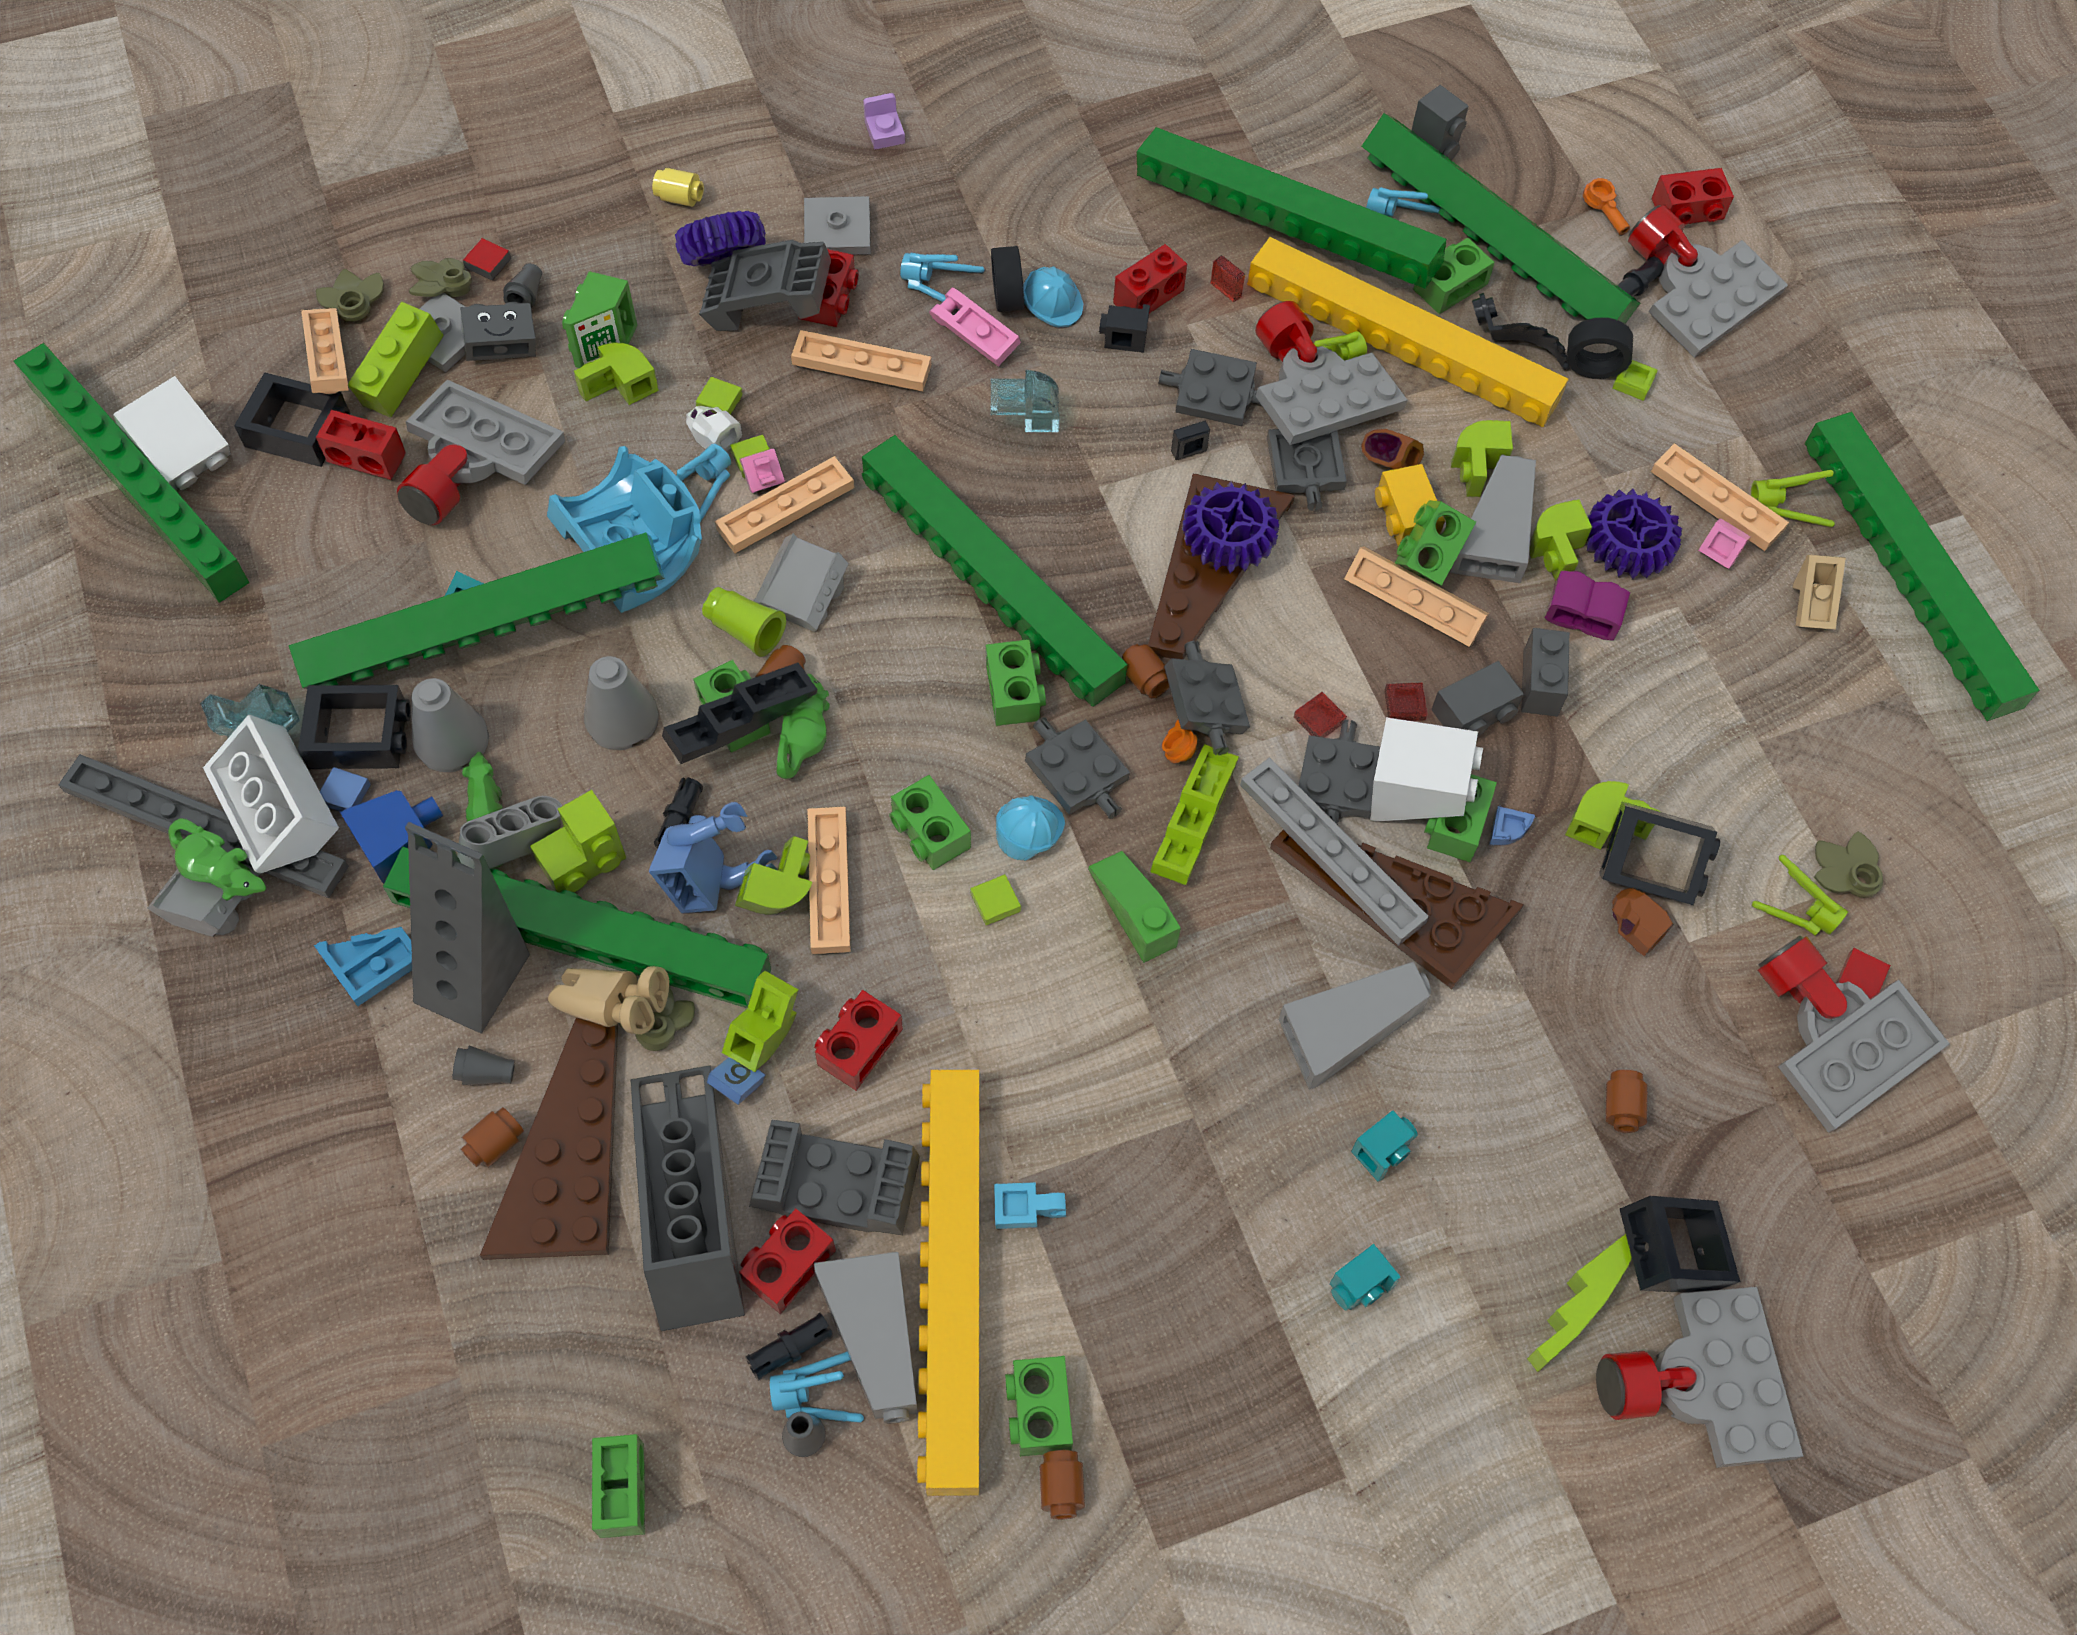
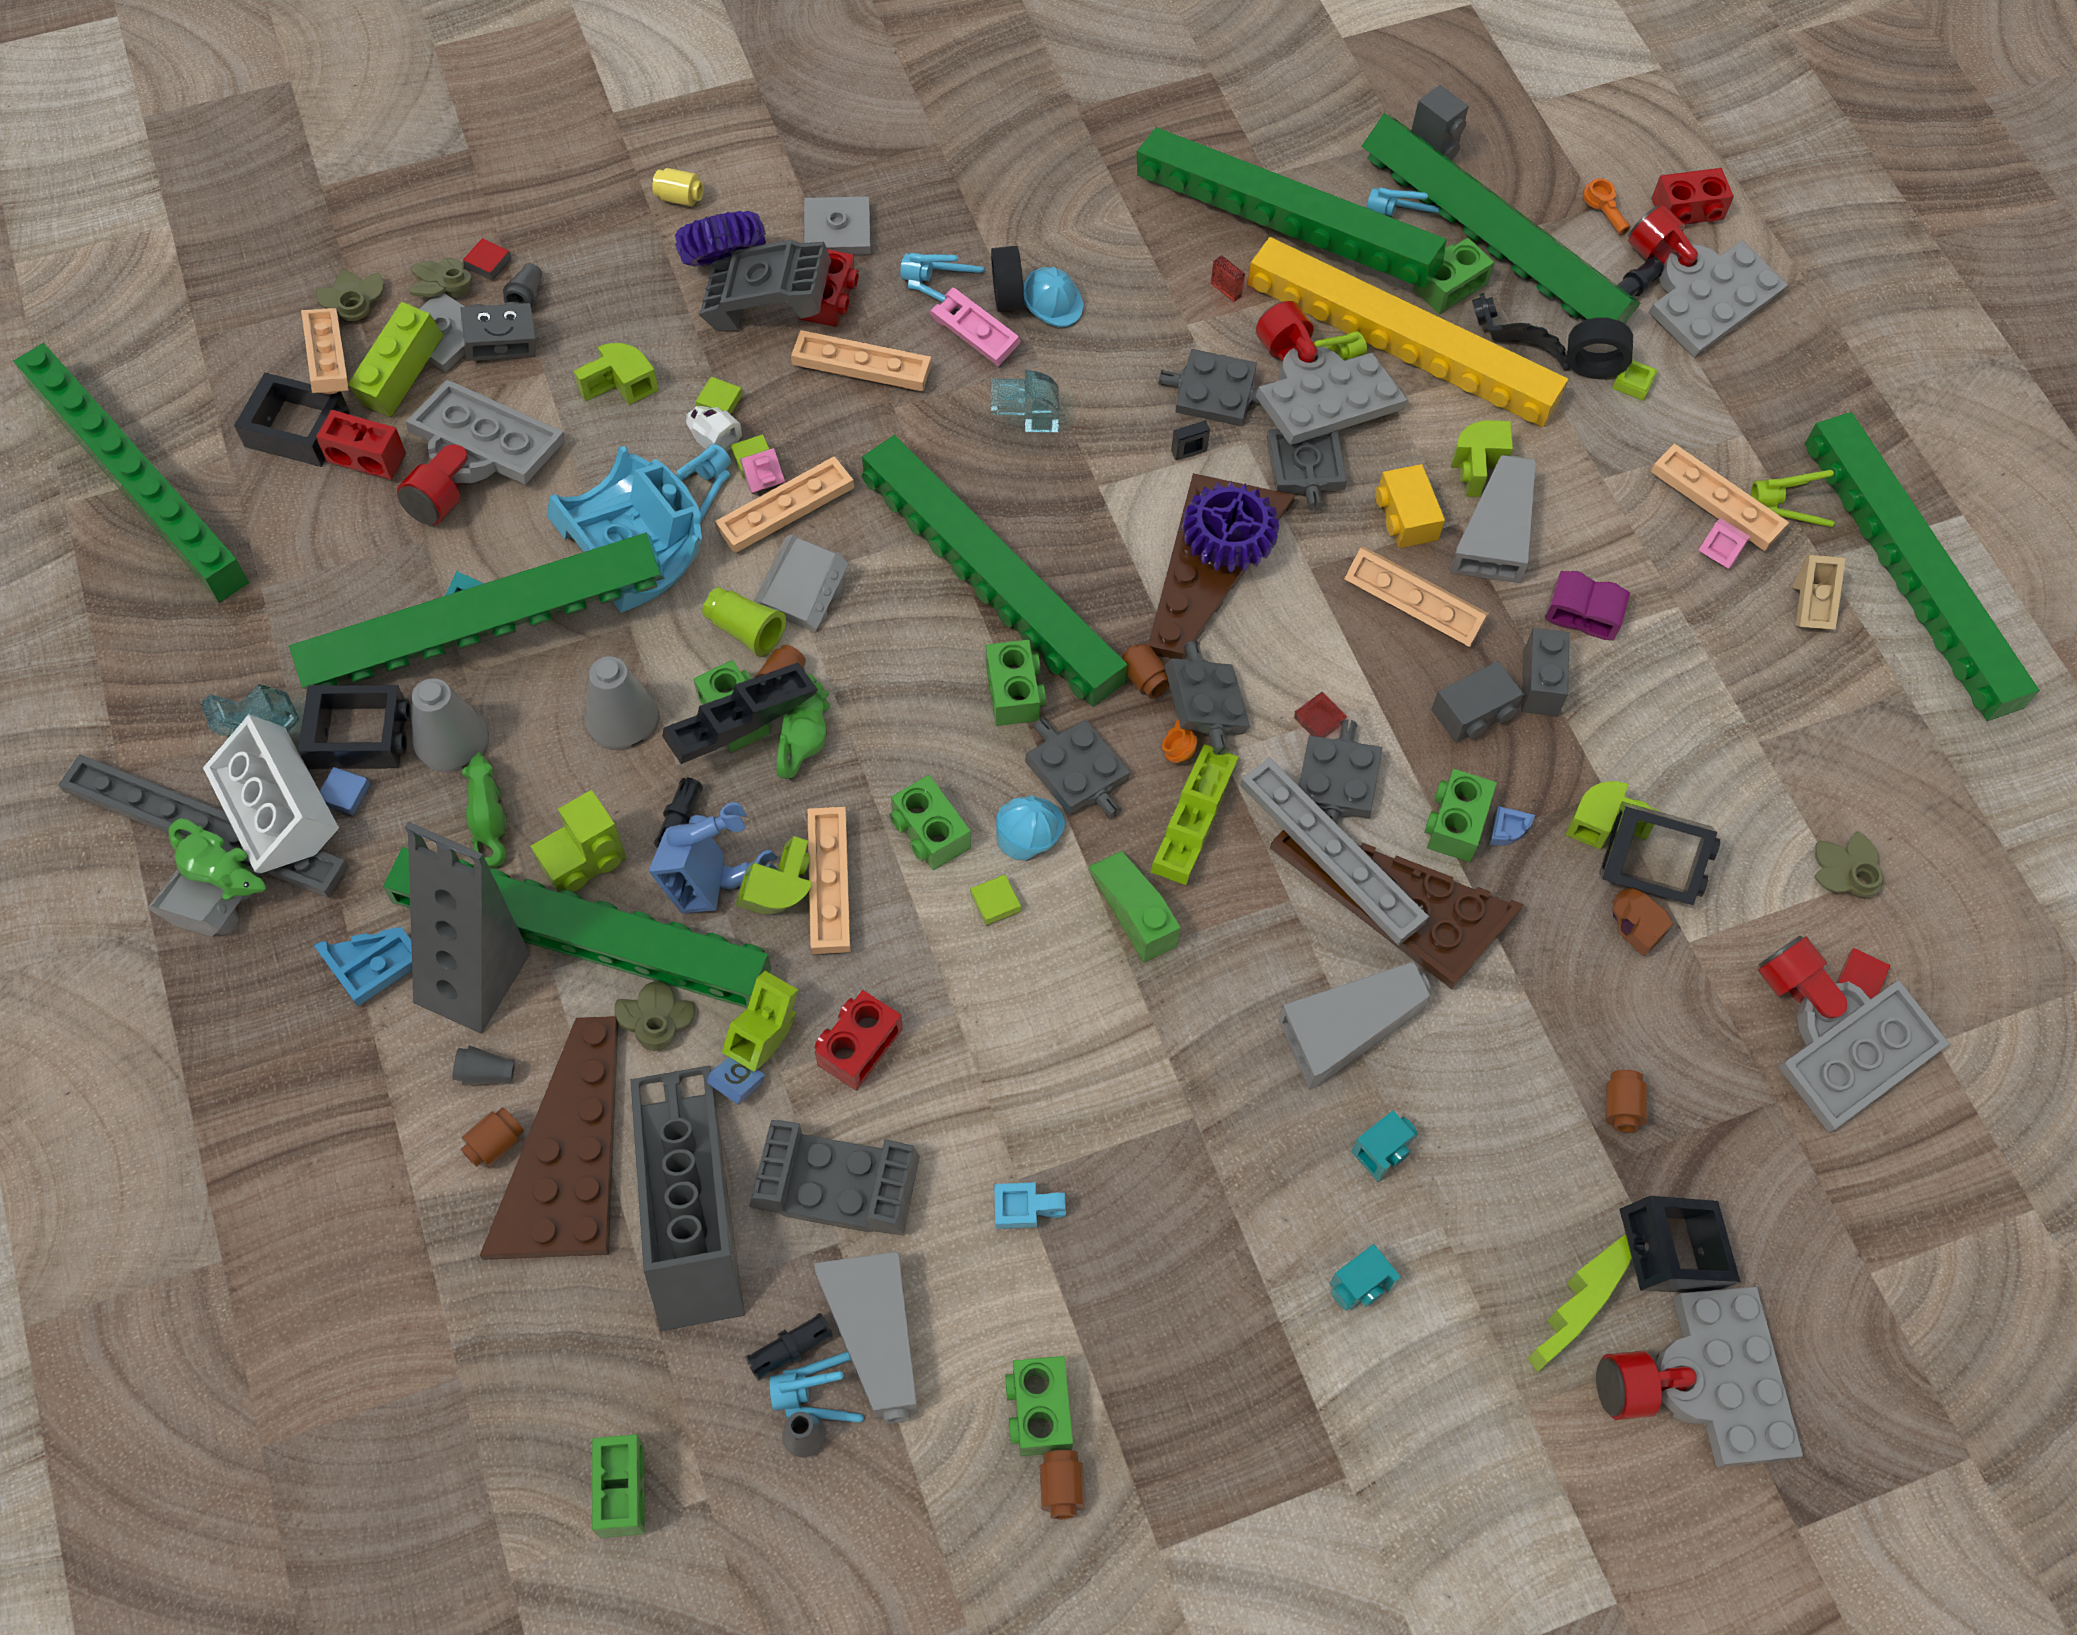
white slope [113,376,230,490] -> none
blue torso [340,790,443,883] -> none
light grey beam [457,796,562,869] -> none
tan piece [548,966,669,1035] -> none
bright green slope [562,271,638,368] -> none
red brick [739,1208,836,1315] -> none
lavender bracket [863,93,905,150] -> none
yellow brick [917,1070,979,1496] -> none
black brick [1099,304,1150,353] -> none
red brick [1113,244,1187,314] -> none
rock [1361,429,1424,470] -> none
white slope [1370,717,1483,822] -> none
clear red tile [1384,682,1427,721] -> none
bright green brick [1395,500,1476,586] -> none
lime brick [1529,499,1592,581] -> none
dark purple gear [1587,488,1682,580] -> none
lime plant [1752,855,1848,936] -> none

